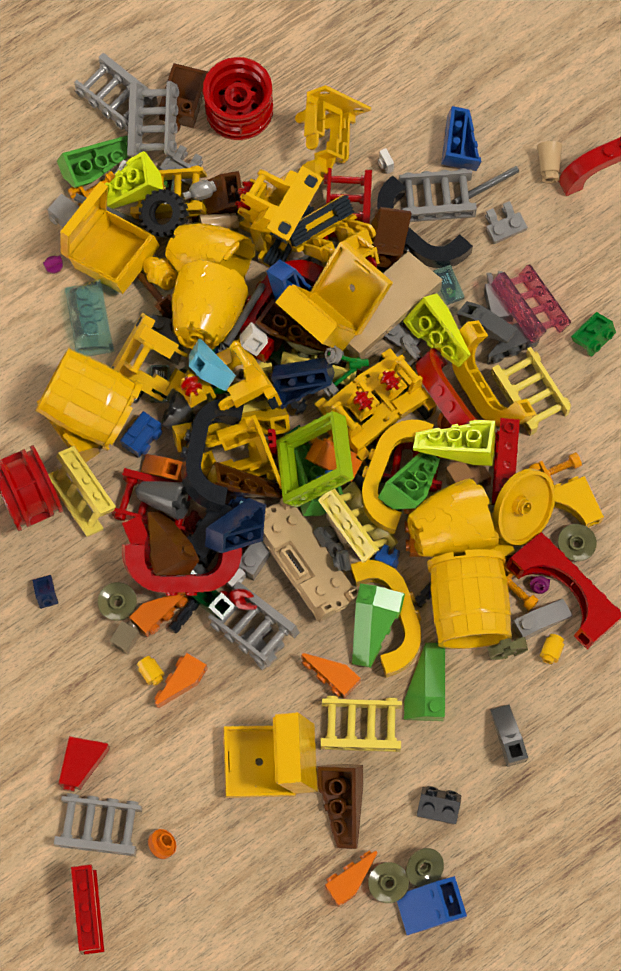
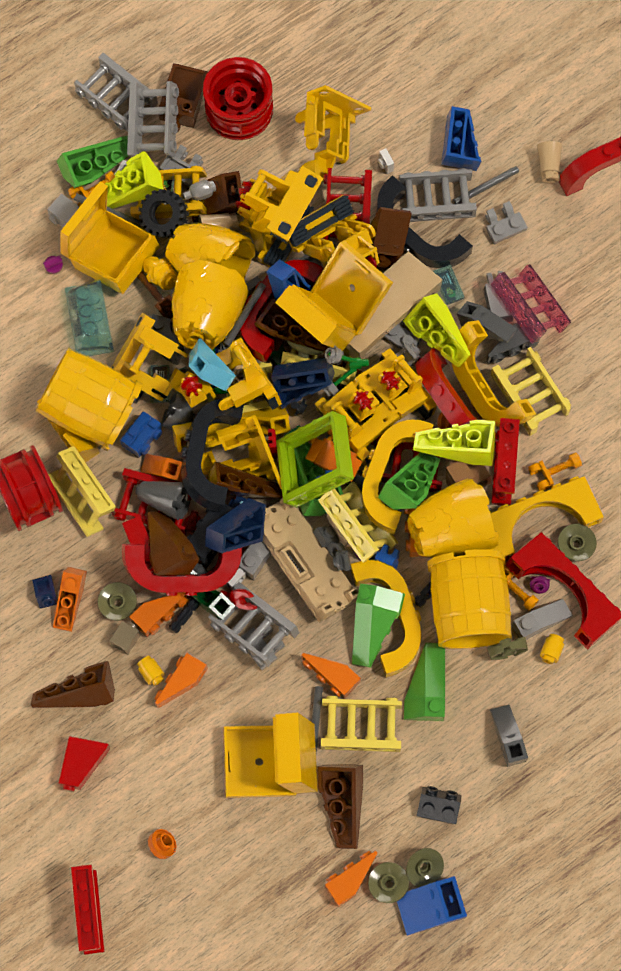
light grey fence [54,793,143,857] -> none
white panel [240,322,268,356] -> none
yellow dish [493,469,555,545] -> none
green bracket [571,312,616,357] -> none
none -> reddish brown wedge [31,661,115,708]
none -> orange slope [53,567,87,632]
none -> light grey tile [246,276,262,298]
none -> dark grey bar [312,686,323,753]

